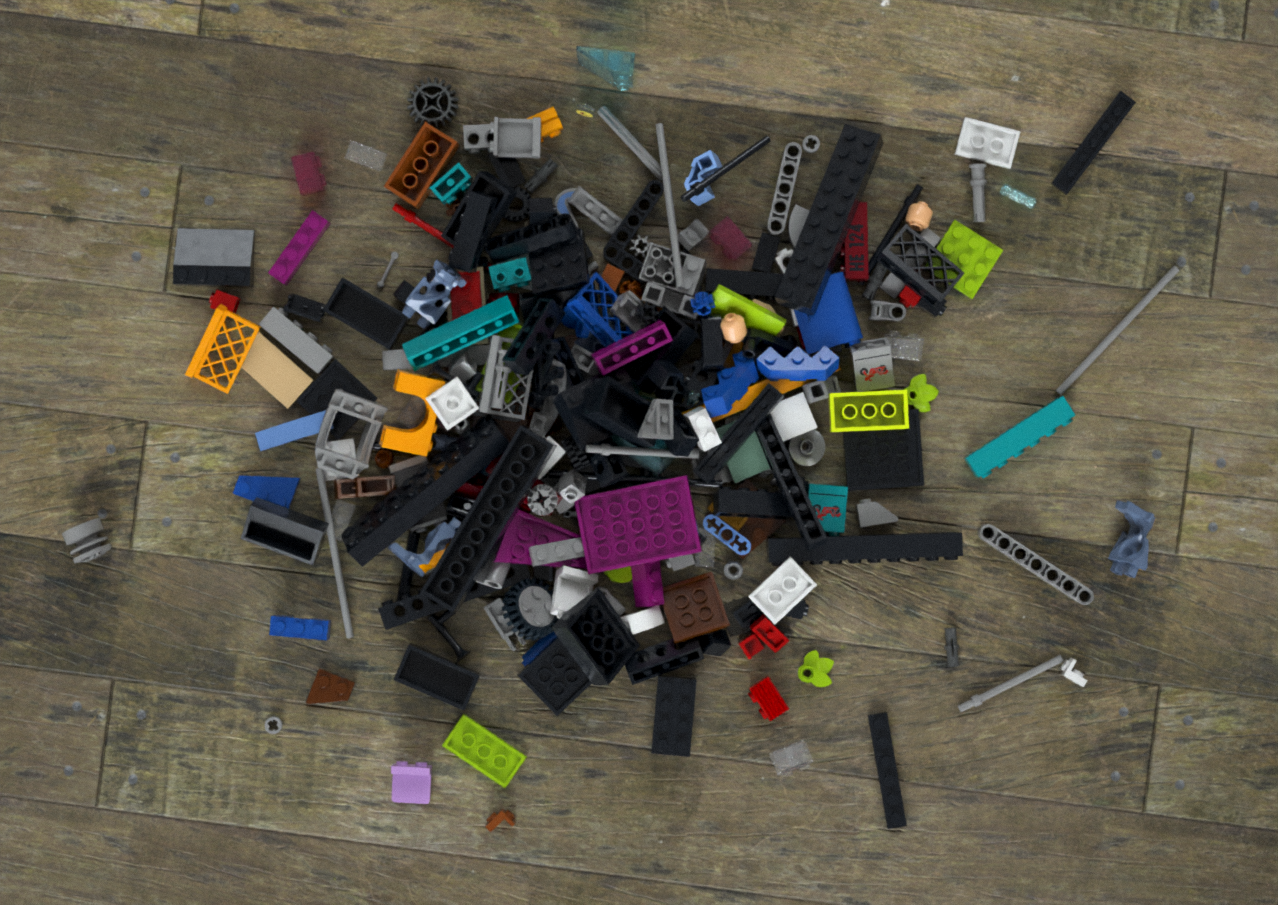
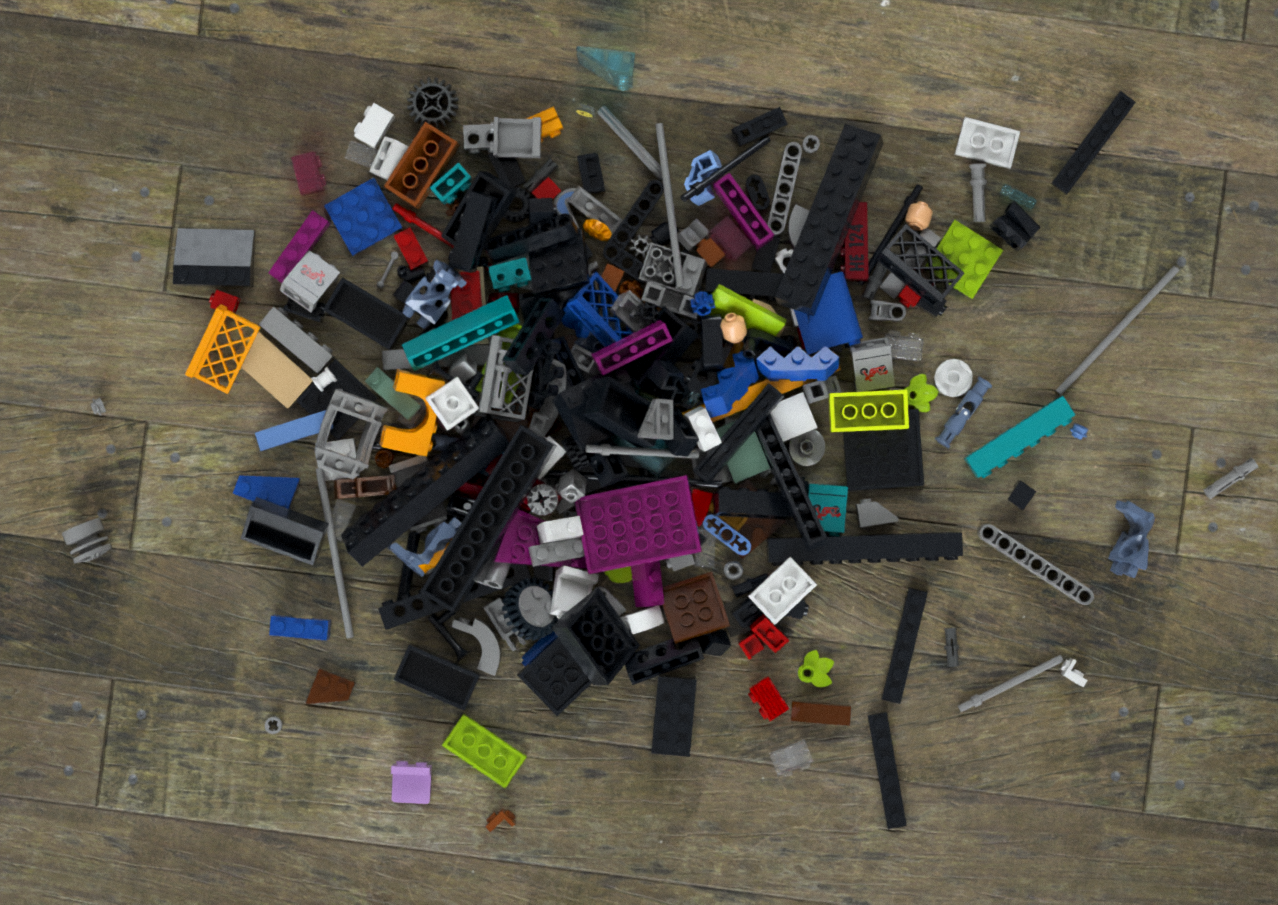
none -> light grey plate [90,398,106,416]
none -> light grey panel [280,250,340,312]
none -> white bush [311,367,337,392]
none -> blue plate [324,178,403,256]
none -> white brick [354,103,395,150]
none -> sand green slope [365,367,421,421]
none -> white brick [369,136,409,180]
none -> red plate [394,227,429,270]
none -> black arm [397,265,426,282]
none -> light grey arch [451,617,501,676]
none -> red panel [532,177,561,200]
none -> white brick [537,516,584,545]
none -> black hinge [577,153,606,195]
none -> light orange gear [583,219,612,241]
none -> black brick [650,221,679,246]
none -> red slope [692,489,713,527]
none -> dark orange brick [696,238,725,268]
none -> magenta brick [713,173,774,250]
none -> black plate [731,107,788,147]
none -> black axle [732,573,769,598]
none -> black beam [746,175,770,211]
none -> reddish brown slope [791,701,851,726]
none -> black plate [881,587,928,704]
none -> white tile [934,359,973,397]
none -> sand blue piece [935,376,992,449]
none -> black piece [989,200,1041,251]
none -> black panel [1008,480,1036,510]
none -> medium blue plate [1070,423,1088,440]
none -> light grey pin [1203,457,1258,500]

